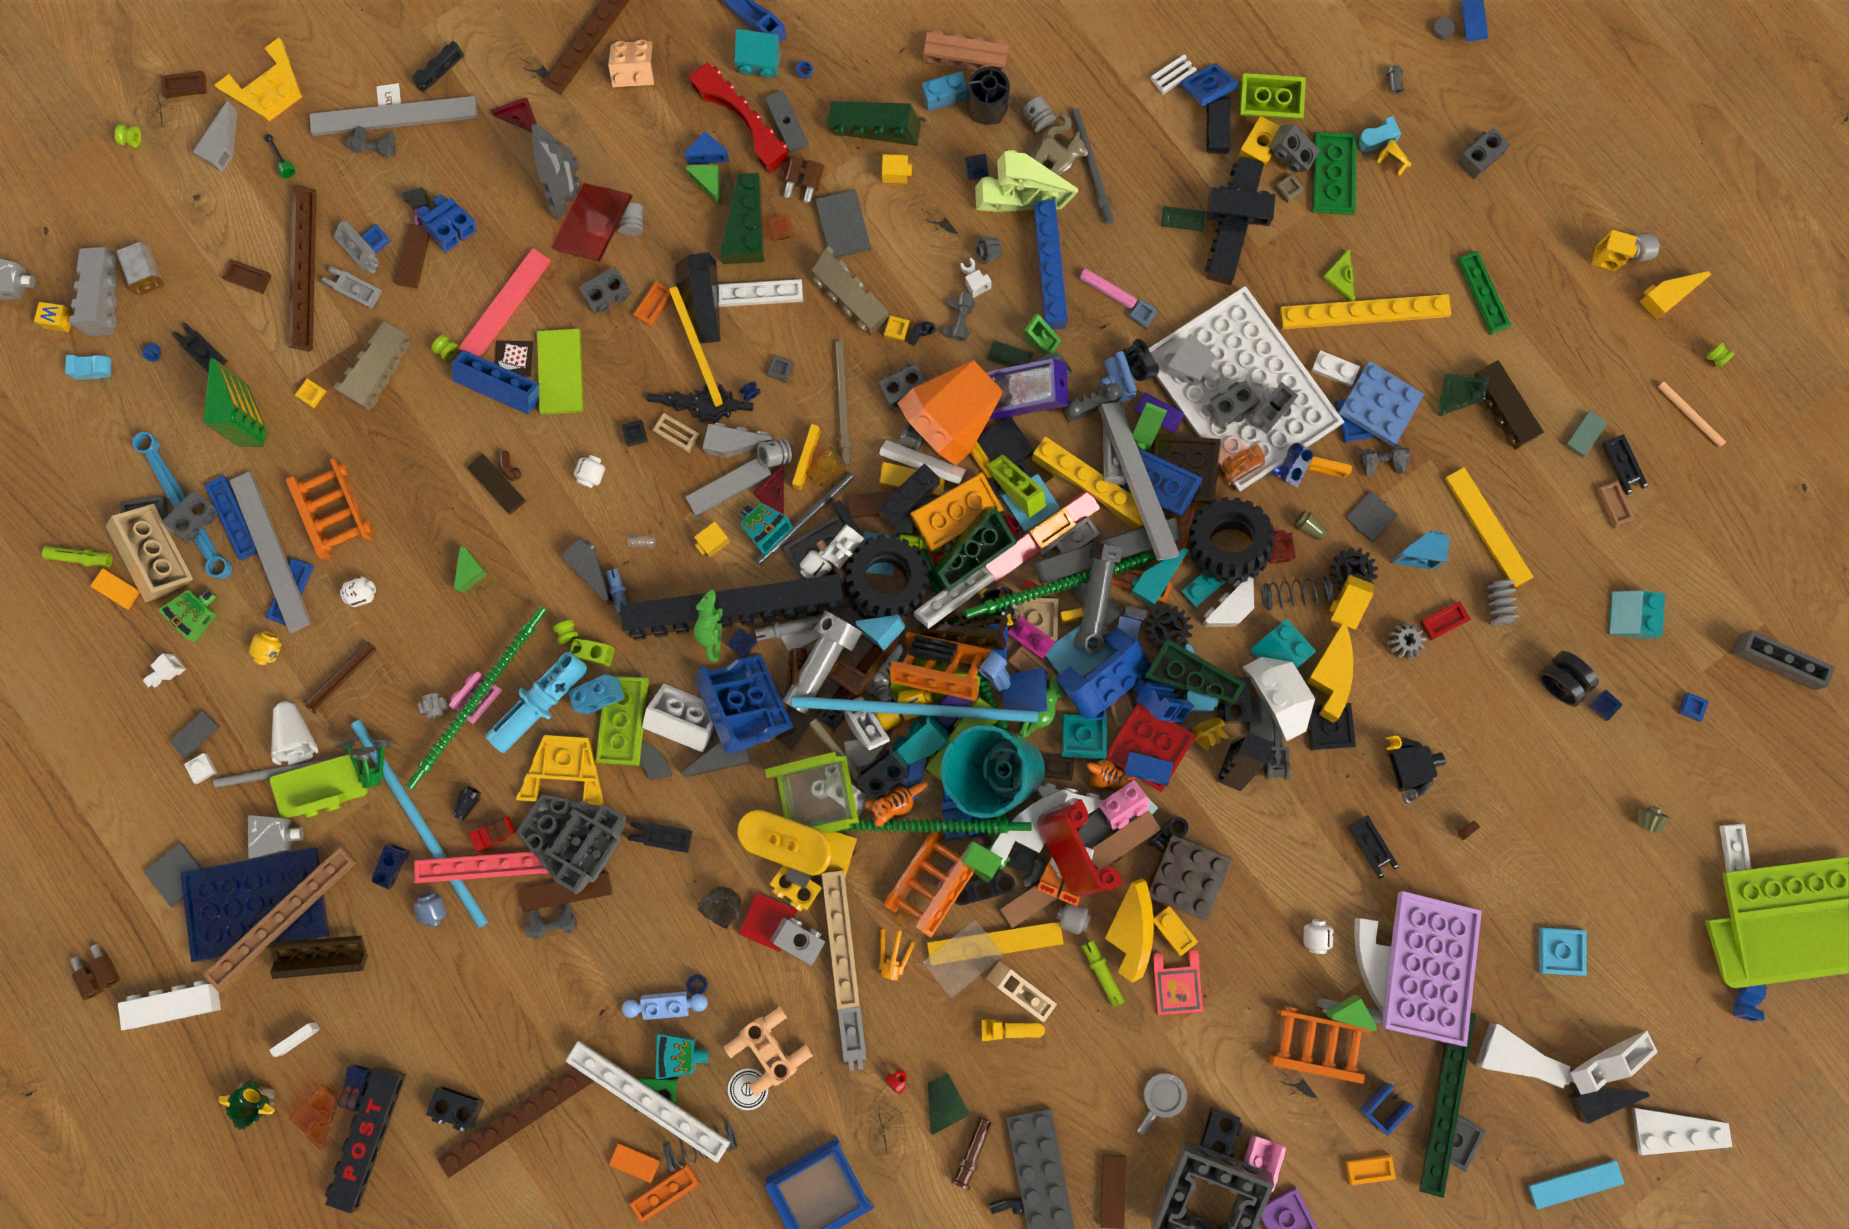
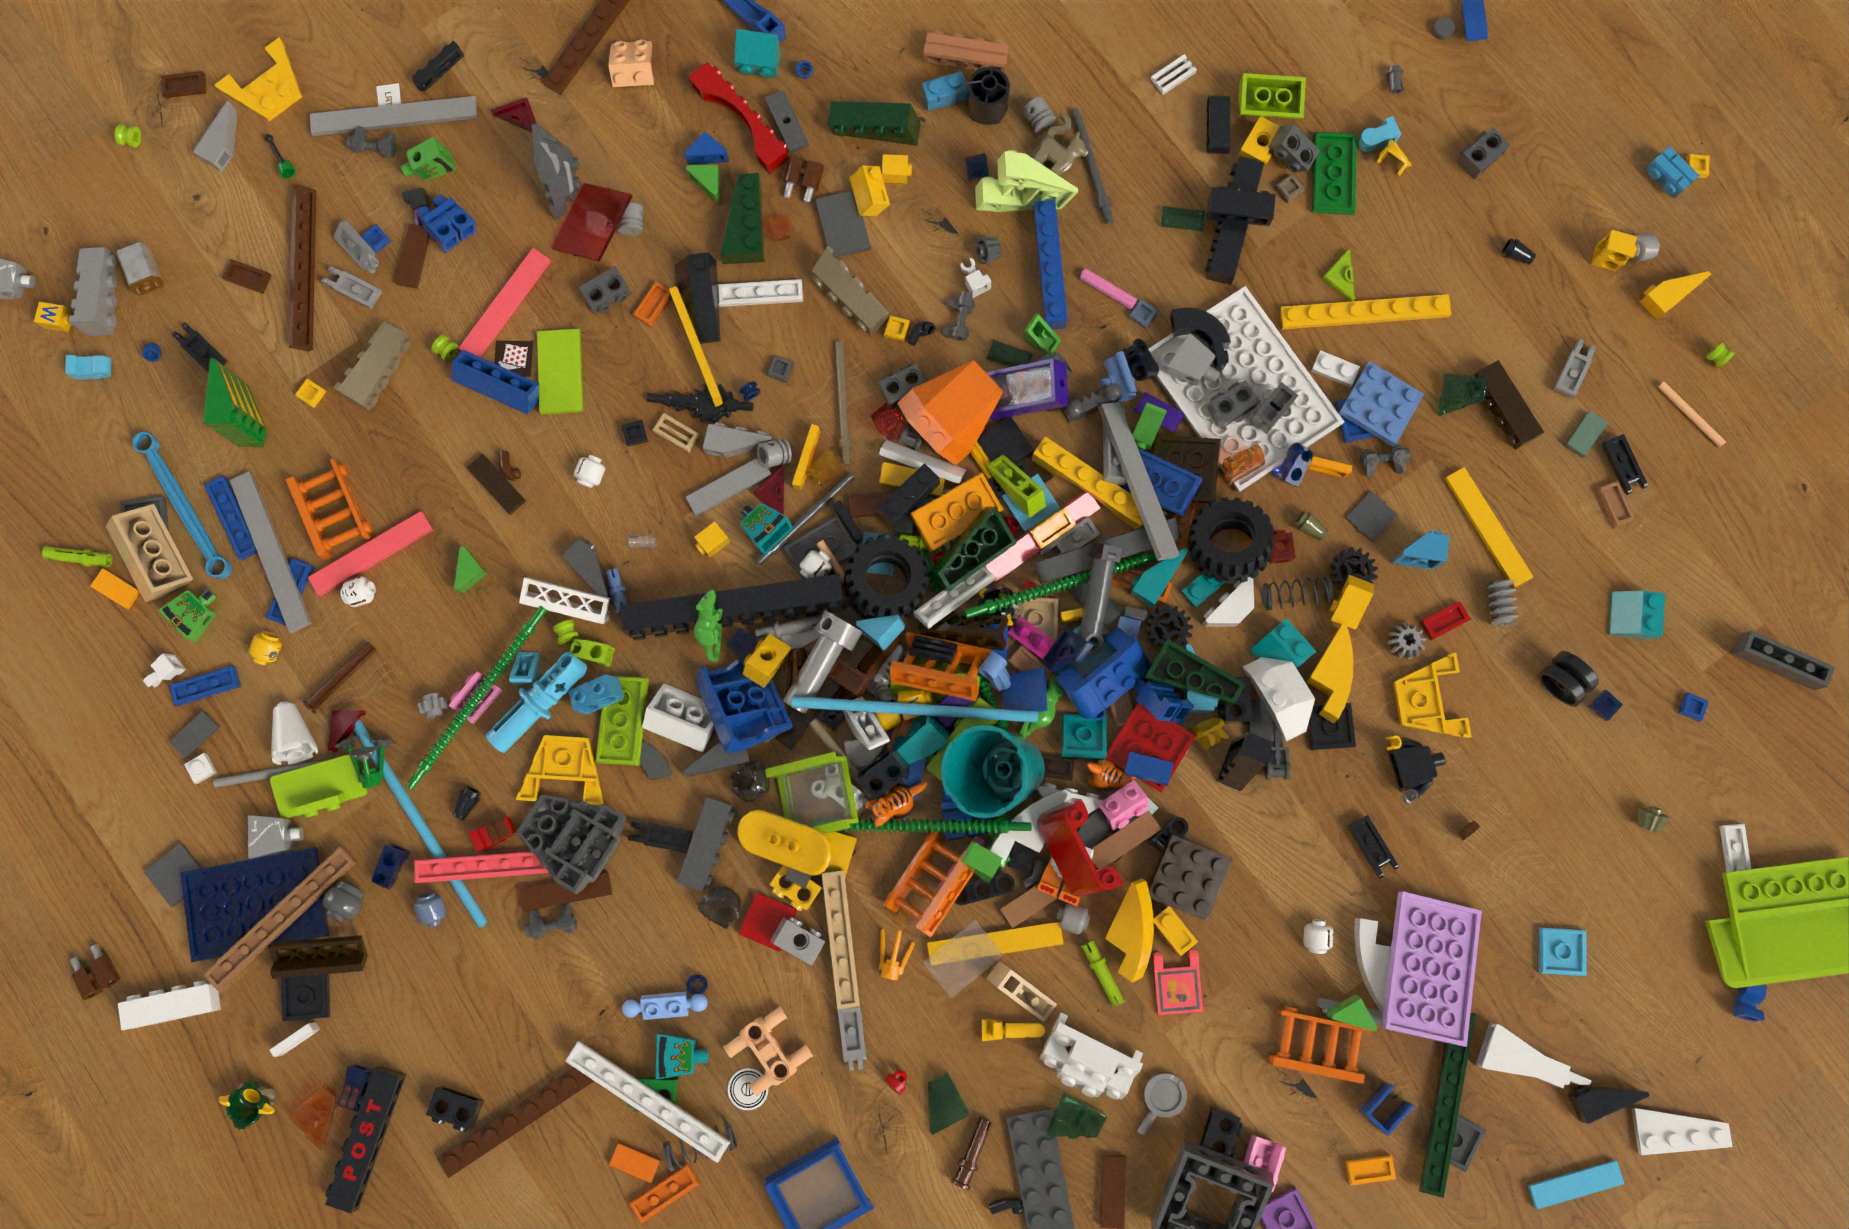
dark grey brick [162,490,217,544] -> none
white hips [822,524,864,569] -> none
blue tile [1180,63,1238,106] -> none
green tile [1457,251,1512,335] -> none
white slope [1571,1031,1658,1095] -> none
none -> blue tile [169,665,241,707]
none -> black plate [281,974,330,1021]
none -> coral tile [307,511,434,597]
none -> dark grey piece [322,881,365,923]
none -> dark red tile [327,710,366,752]
none -> bright green torso [401,137,457,180]
none -> medium azure slope [509,652,540,686]
none -> white fence [519,577,611,624]
none -> dark grey brick [677,797,736,892]
none -> clear smoke hair [730,760,770,802]
none -> yellow brick [742,633,791,688]
none -> yellow brick [849,165,890,216]
none -> clear red brick [871,402,907,441]
none -> white piece [1039,1013,1143,1100]
none -> dark blue tile [1042,627,1093,674]
none -> clear green slope [1046,1093,1107,1140]
none -> black arch [1169,308,1231,371]
none -> yellow wing [1393,653,1472,738]
none -> black cone [1502,238,1536,265]
none -> light grey hinge [1553,338,1596,399]
none -> dark azure brick [1645,146,1700,198]
none -> yellow tile [1686,154,1710,178]

